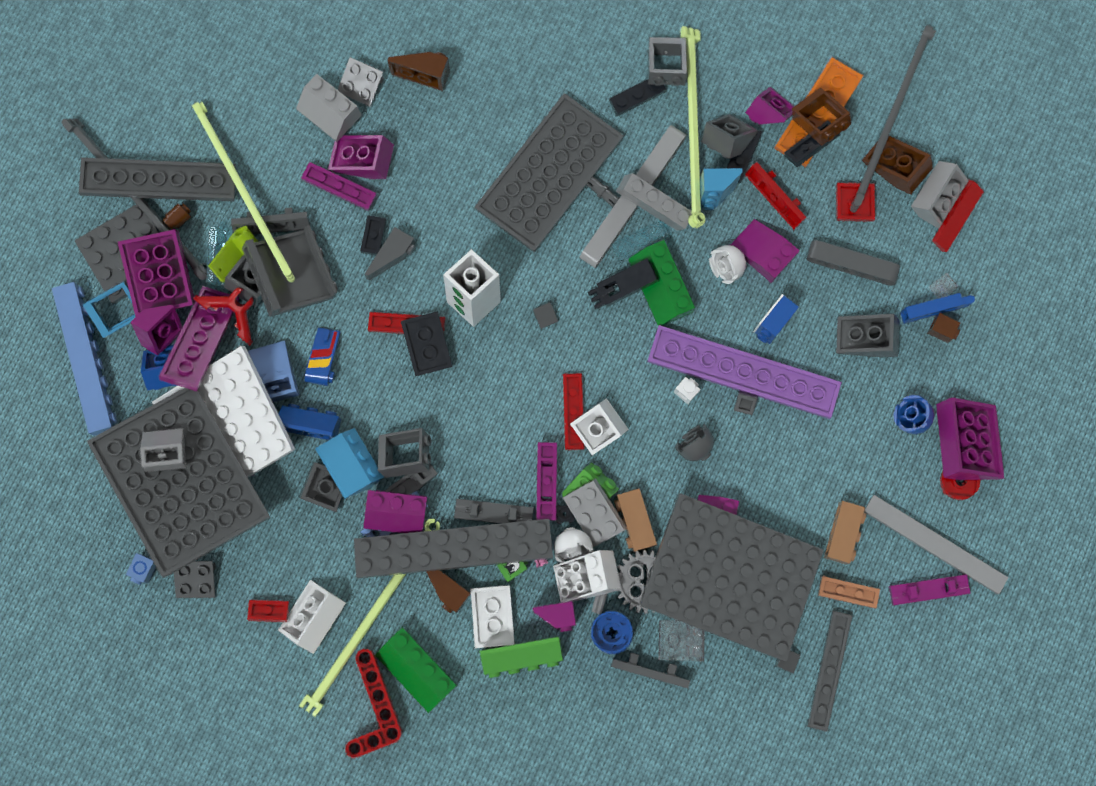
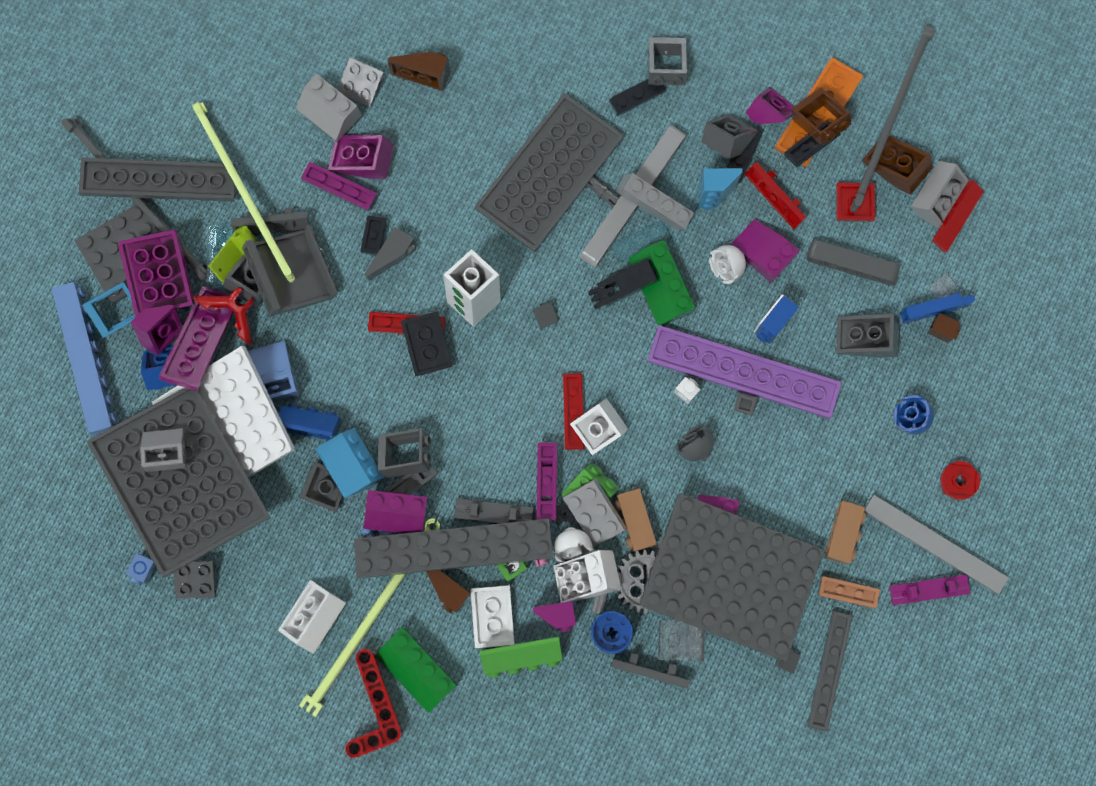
reddish brown brick [163,203,192,230] -> none
red plate [247,600,289,622] -> none
blue door [305,327,341,386] -> none
yellowish green hinge [680,26,705,228] -> none
magenta slope [936,397,1004,480] -> none

